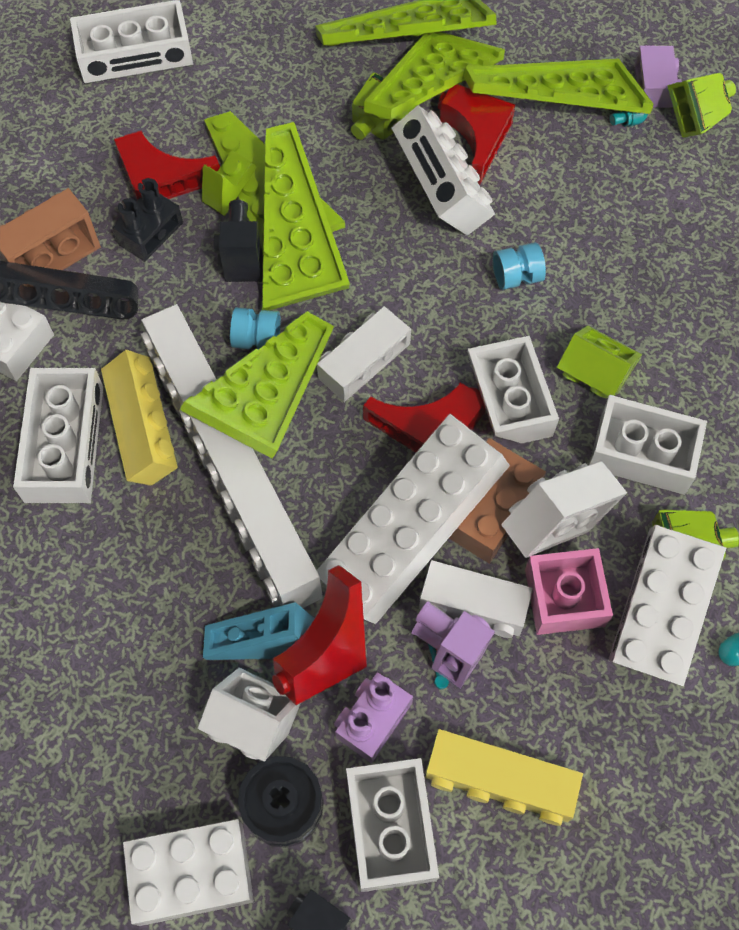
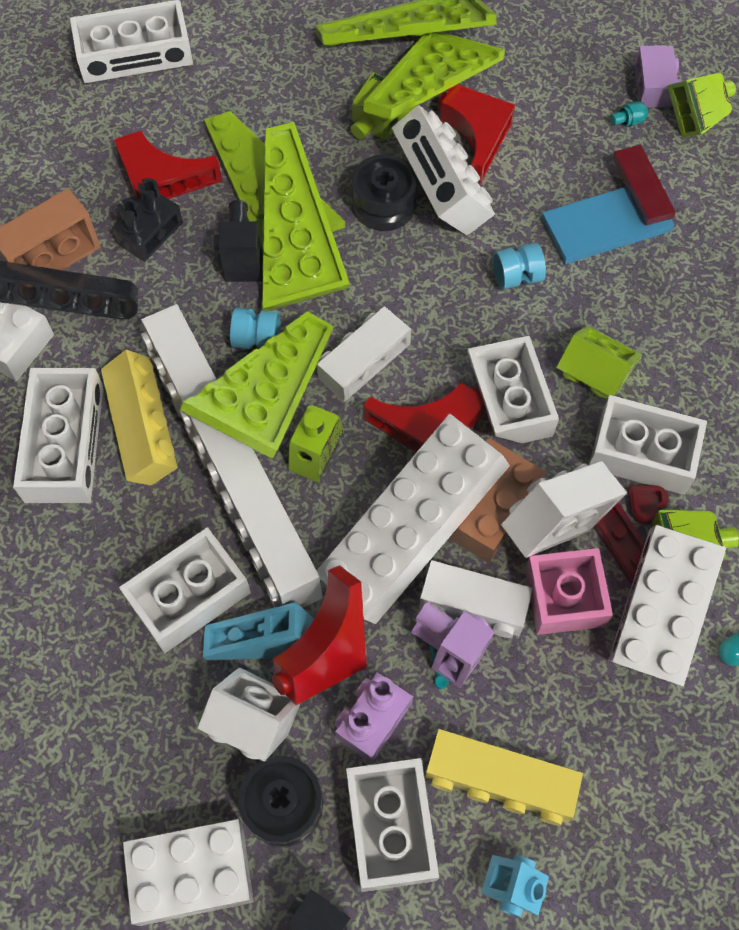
lime slope [202,151,257,216] -> none
lime wing [463,58,654,114] -> none
none -> white brick [119,527,251,654]
none -> lime torso [289,405,344,483]
none -> black wheel [352,154,417,231]
none -> medium azure brick [481,855,549,918]
none -> dark azure tile [541,187,675,264]
none -> dark red tile [594,502,645,585]
none -> dark red tile [612,145,676,226]
none -> dark red tile [627,485,669,525]

